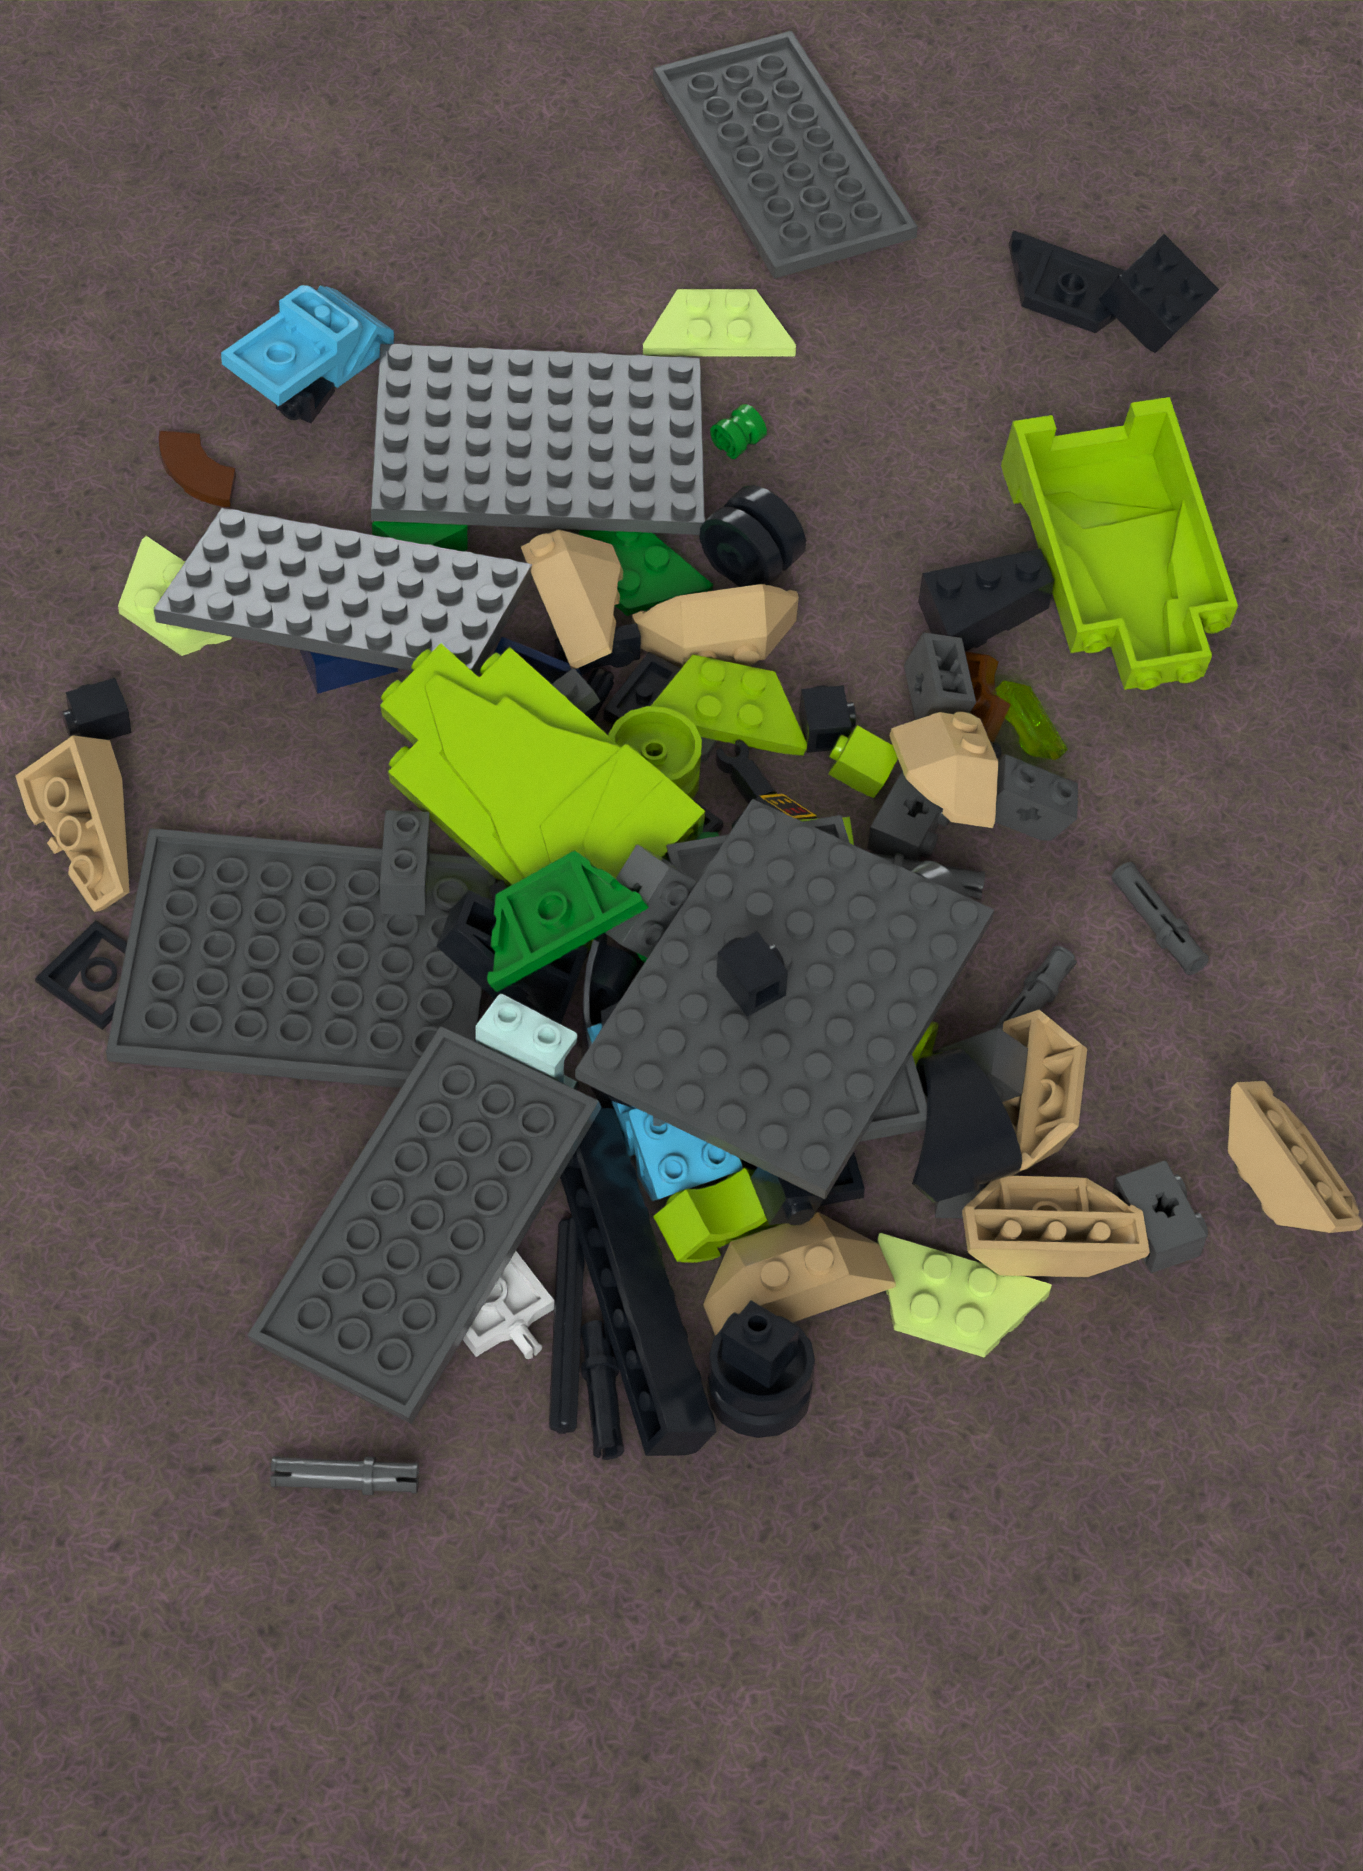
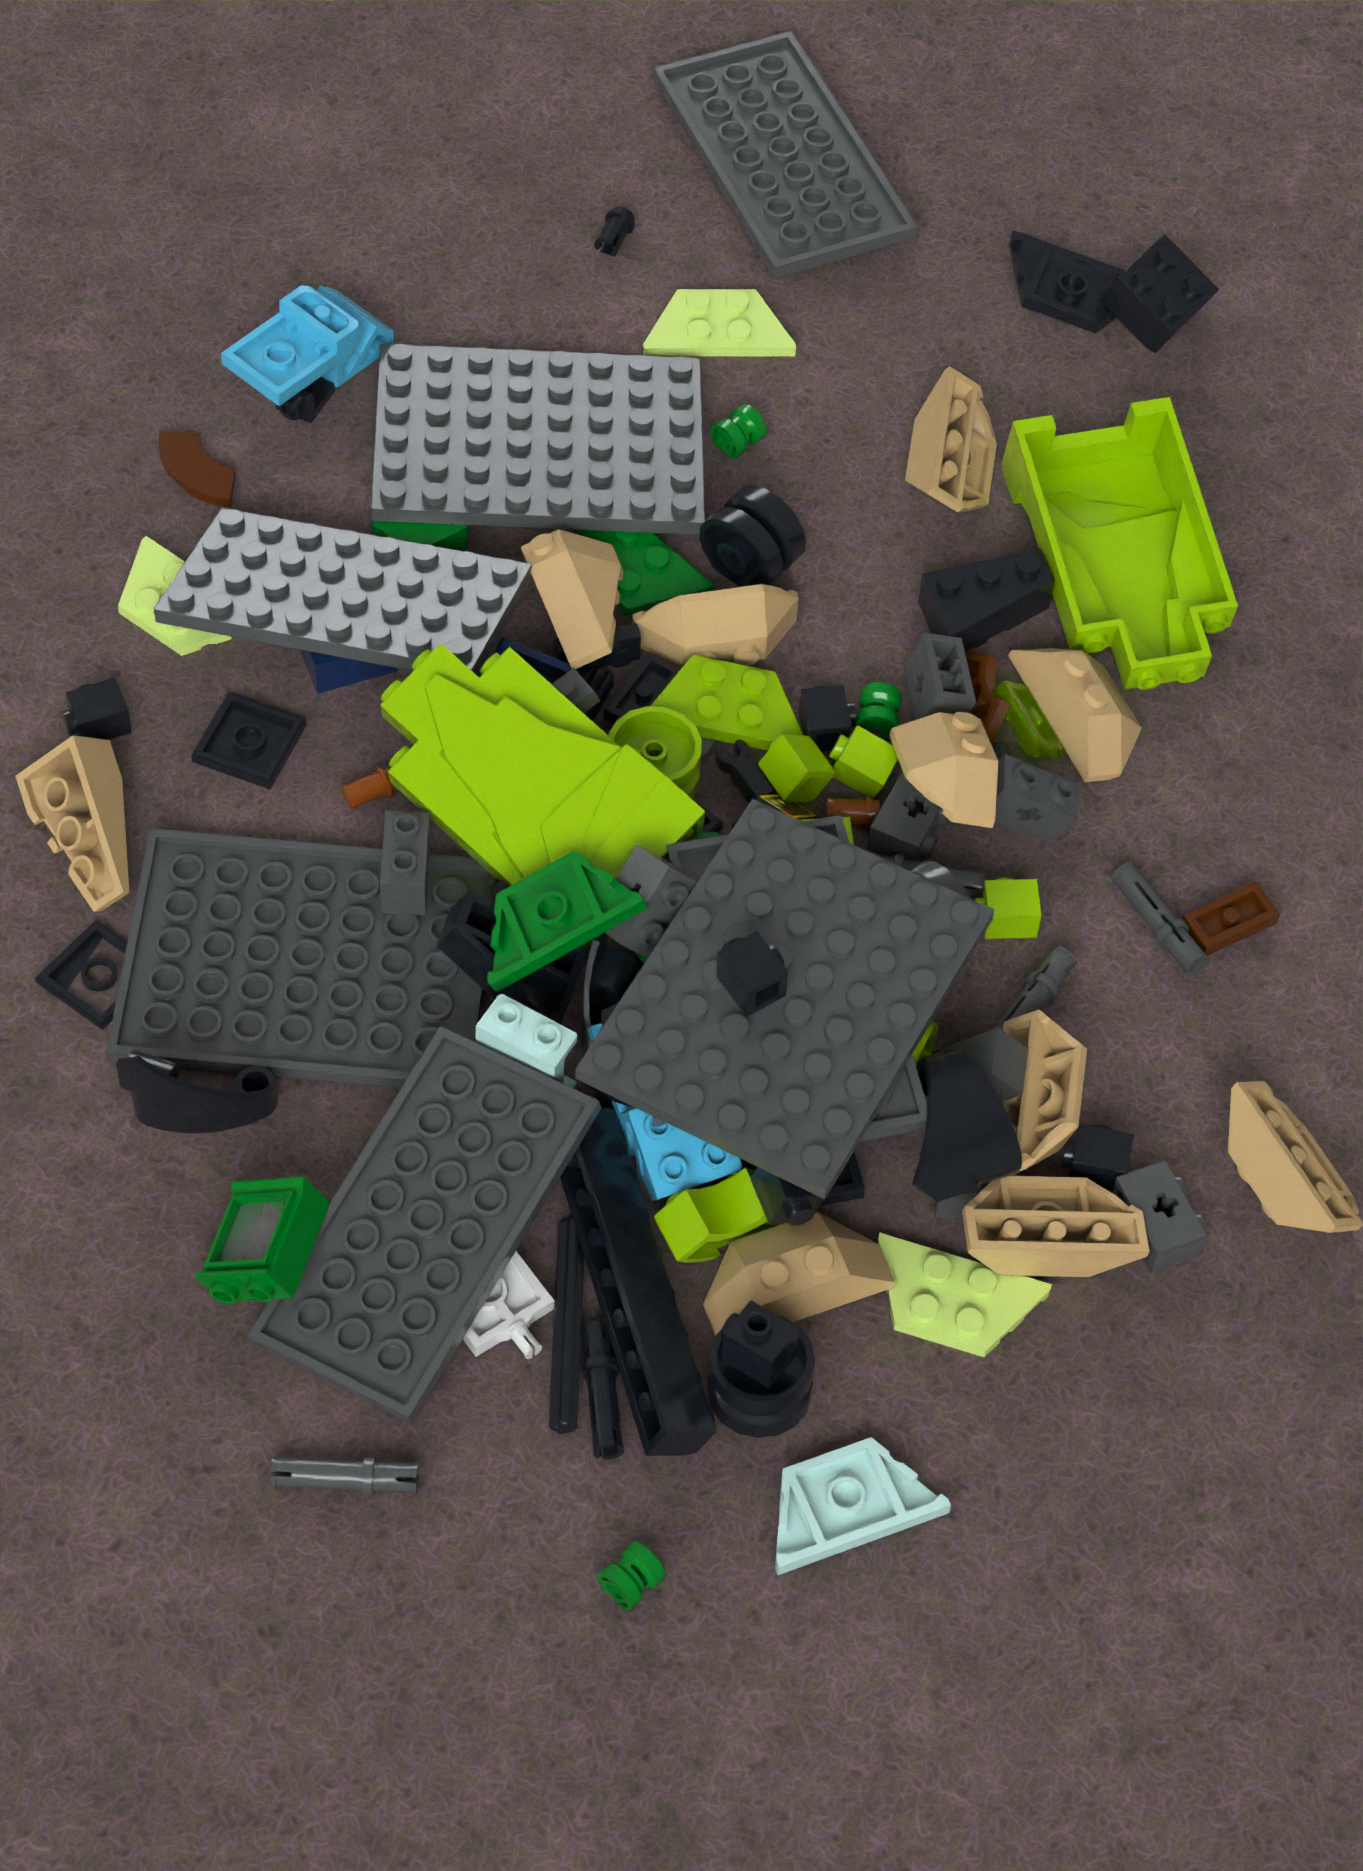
none -> black panel [116,1050,278,1133]
none -> black tile [191,692,307,789]
none -> green window [194,1177,330,1304]
none -> dark orange pin [340,765,398,810]
none -> black pin [594,207,635,256]
none -> green wheel [597,1541,666,1611]
none -> lime brick [758,734,836,803]
none -> light aqua wing [775,1437,951,1575]
none -> dark orange pin [827,795,880,829]
none -> green wheel [856,682,902,740]
none -> tan wedge [905,366,997,512]
none -> lime brick [974,877,1042,939]
none -> tan wedge [1008,648,1142,782]
none -> black brick [1062,1123,1134,1192]
none -> reddish brown plate [1182,882,1280,955]

